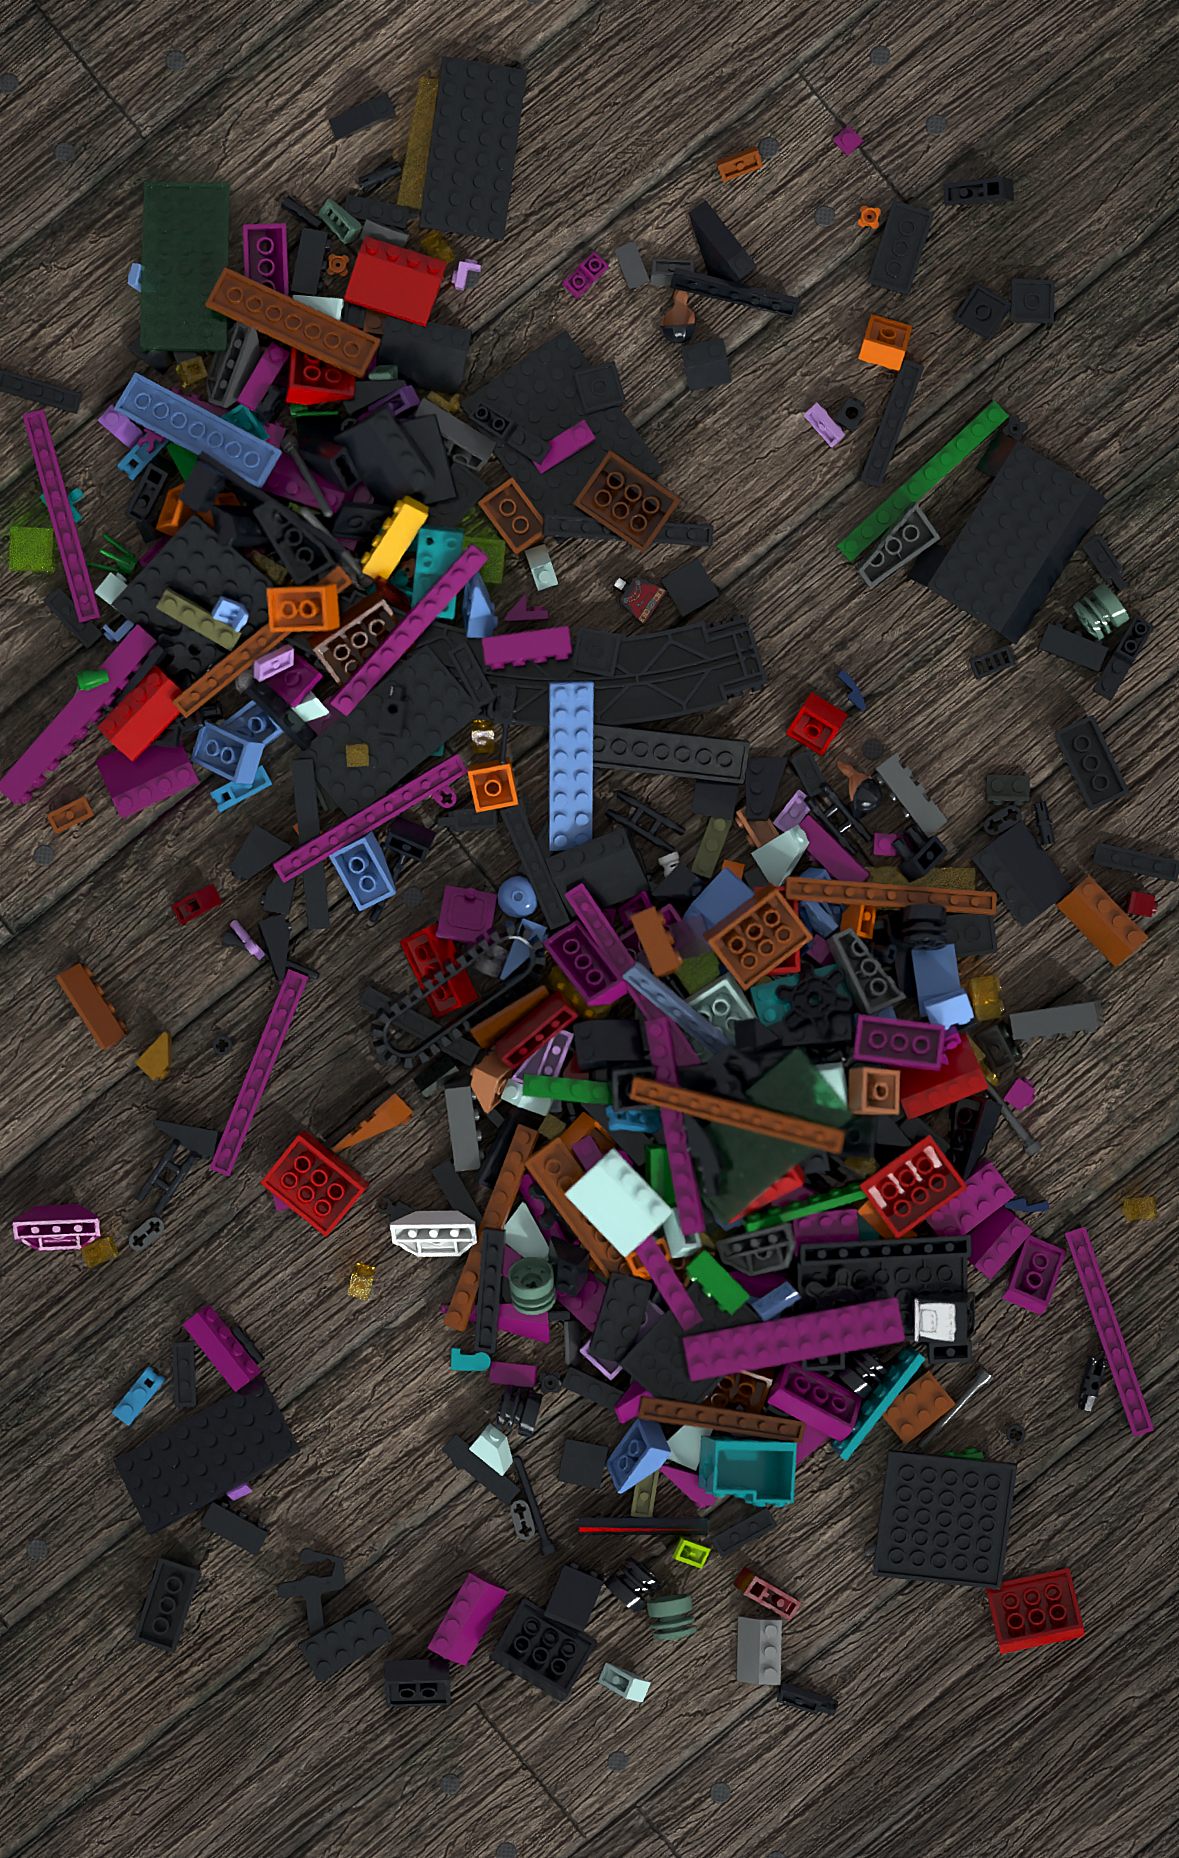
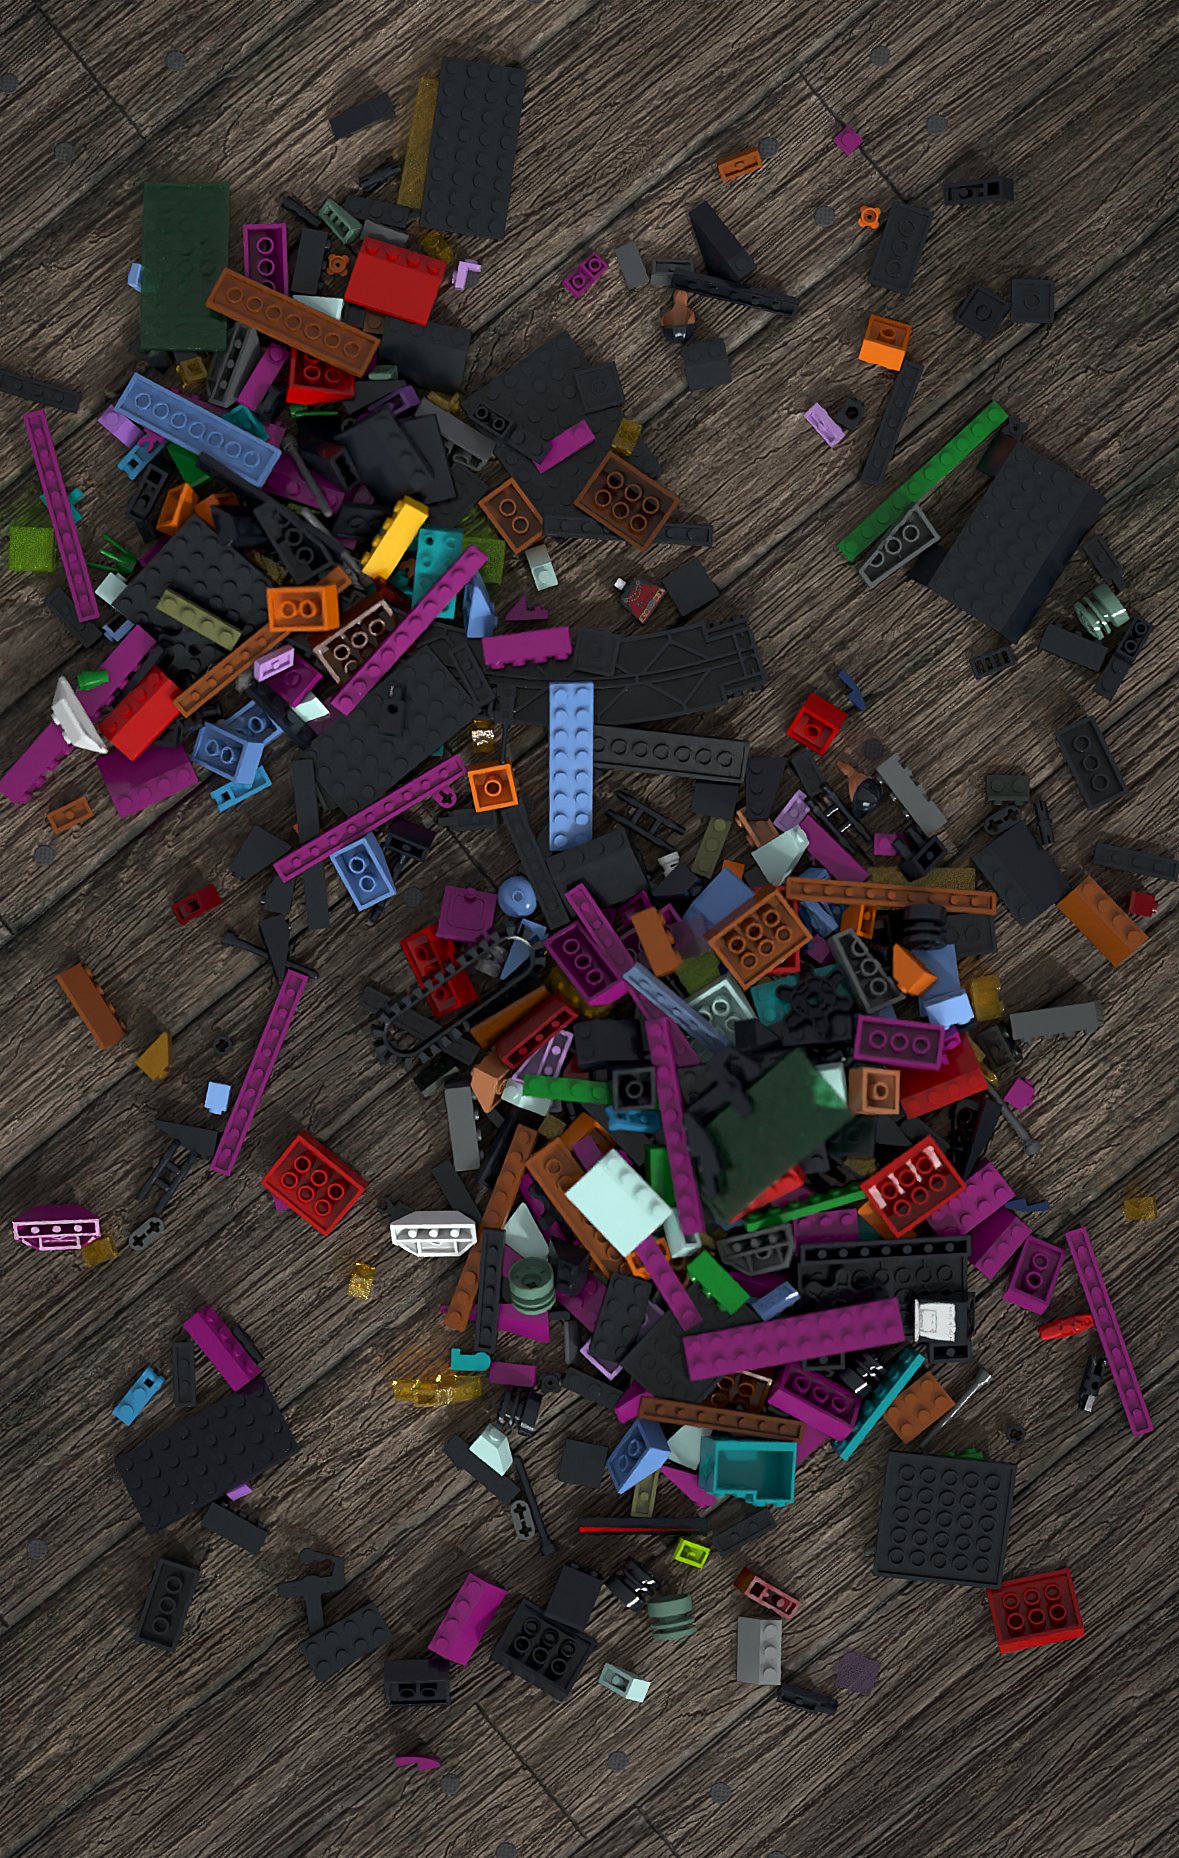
black brick [177,461,227,513] -> none
light blue bracket [211,596,248,632] -> none
lavender piece [230,920,265,960] -> none
dark orange wedge [332,1092,414,1152] -> none
clear yellow plate [346,744,369,767] -> none
dark orange plate [630,1076,845,1153] -> none
none -> white wedge [51,676,109,754]
none -> light blue brick [204,1081,232,1114]
none -> clear yellow slope [393,1375,482,1407]
none -> magenta slope [395,1753,441,1771]
none -> clear yellow bracket [611,418,642,457]
none -> clear purple piece [834,1651,881,1697]
none -> orange slope [893,944,939,998]
none -> red hinge [1038,1313,1094,1341]

